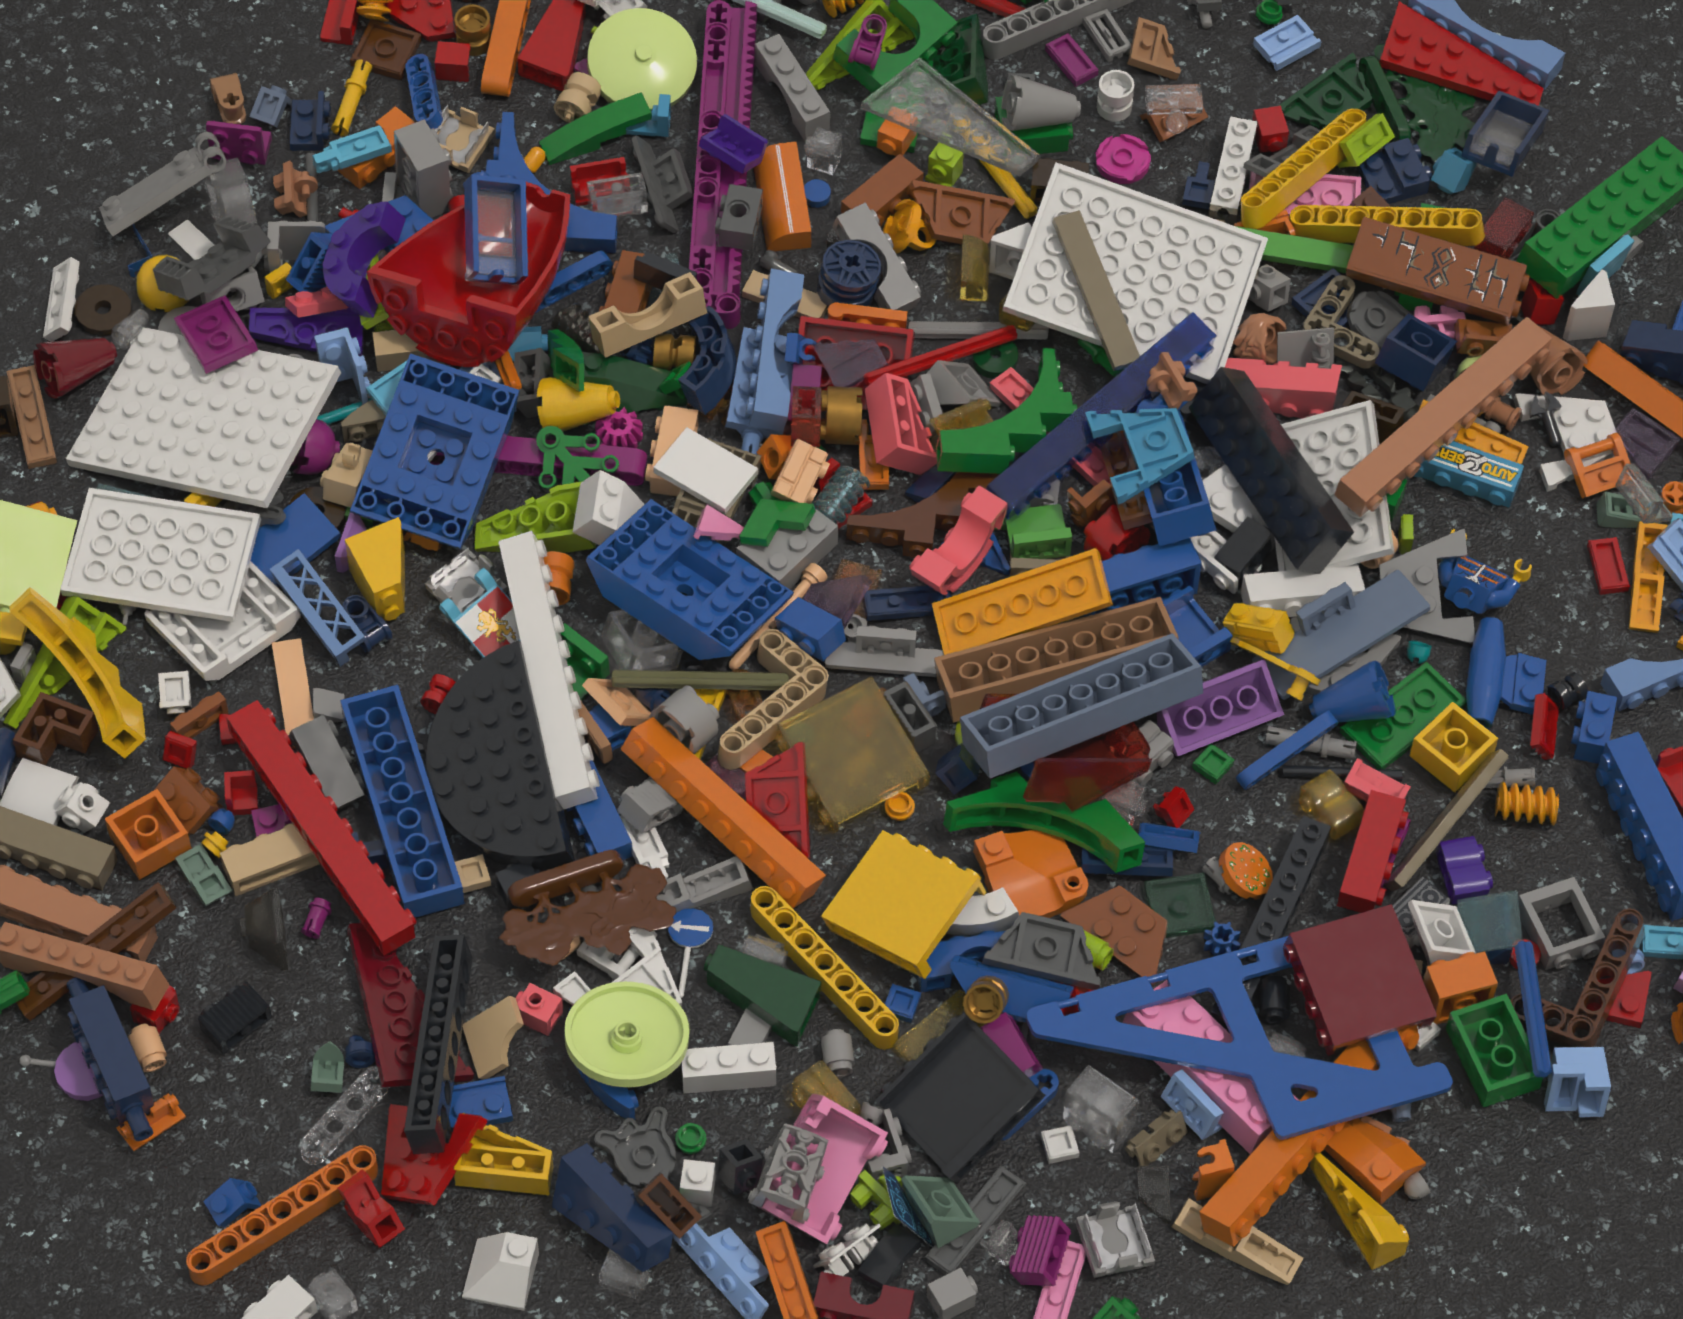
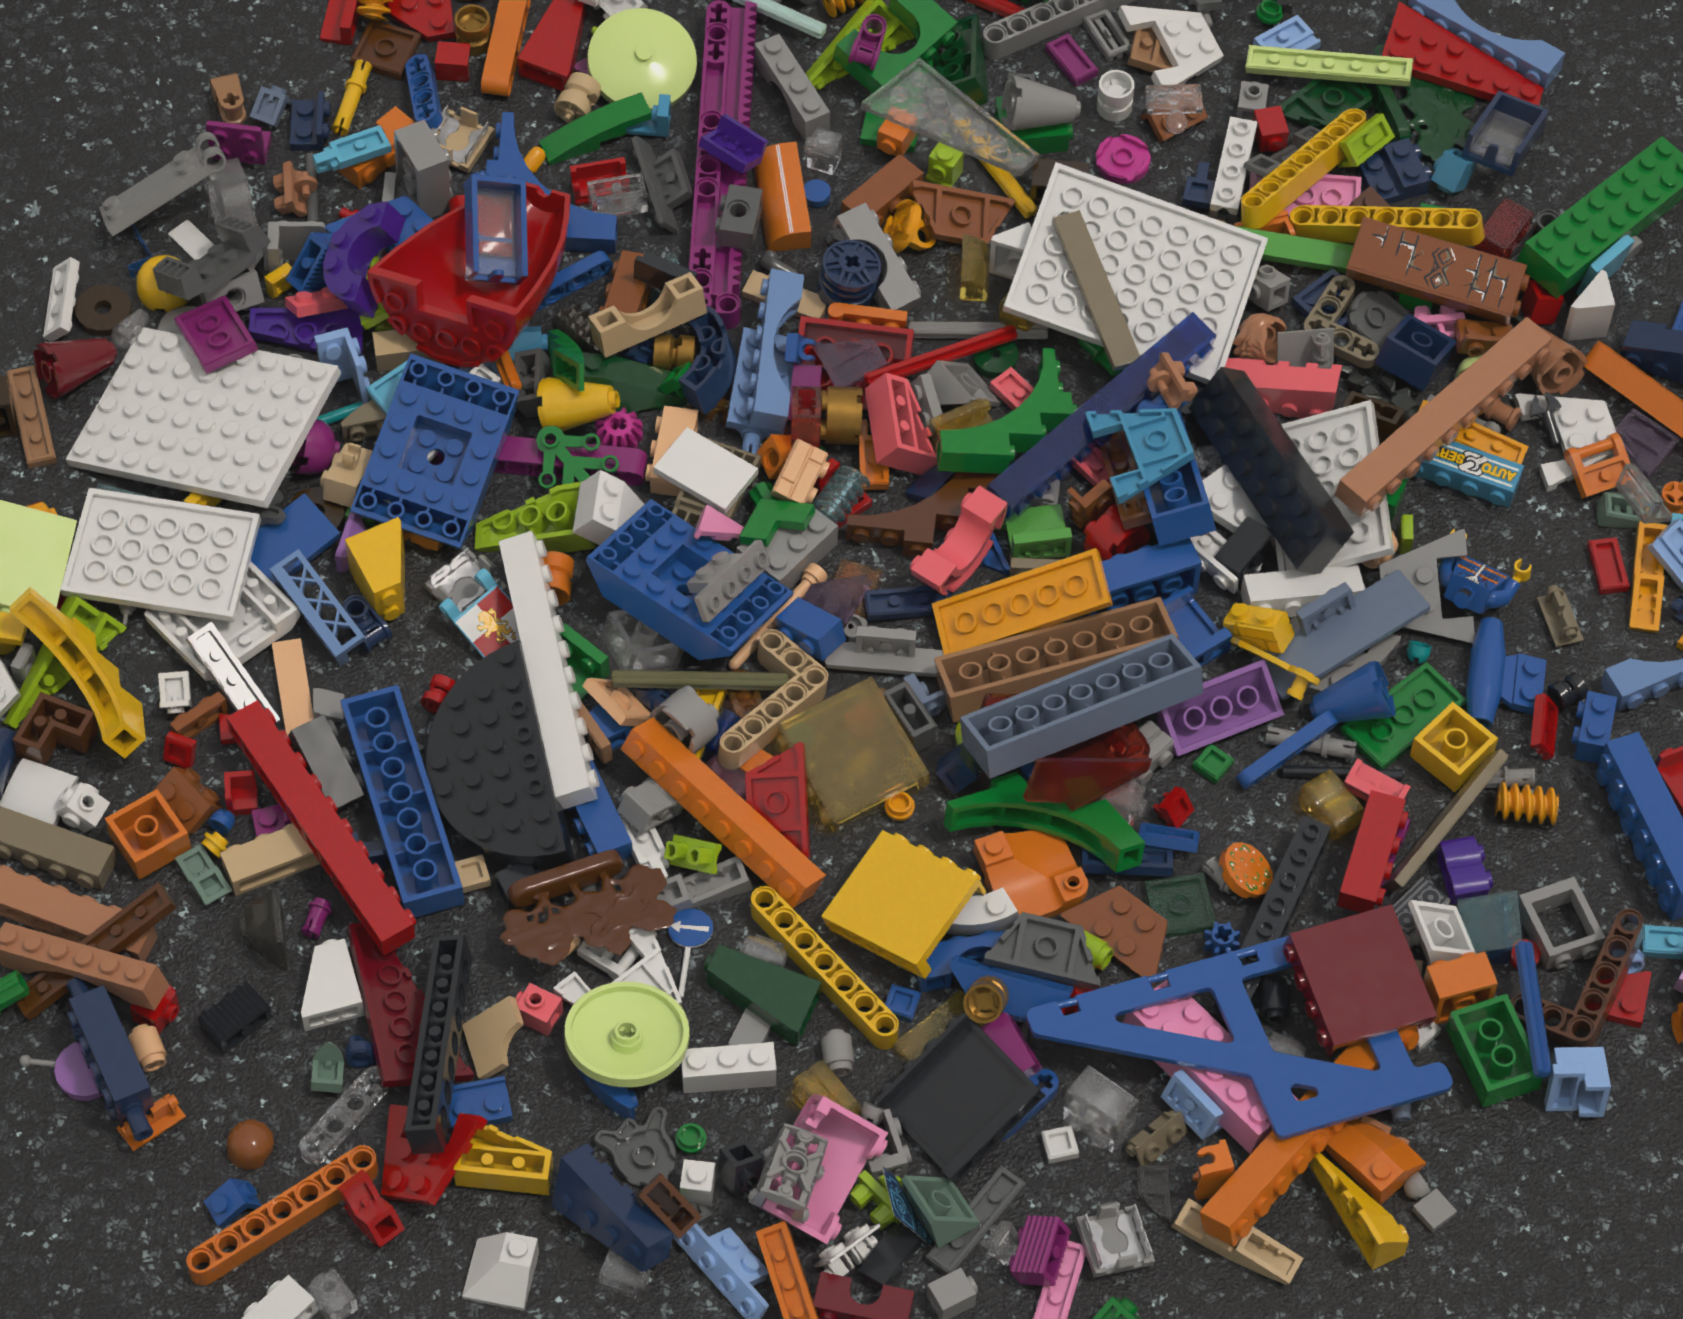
none -> tile [186,622,280,722]
none -> dark orange hair [226,1119,275,1170]
none -> white slope [301,938,365,1031]
none -> lime hips [664,835,722,874]
none -> light grey bracket [687,540,770,622]
none -> clear blue cone [705,709,741,755]
none -> white wing [1117,5,1224,97]
none -> light grey brick [1236,81,1269,120]
none -> yellowish green tile [1245,45,1413,87]
none -> light grey tile [1412,1188,1457,1233]
none -> dark tan hinge [1537,585,1584,647]

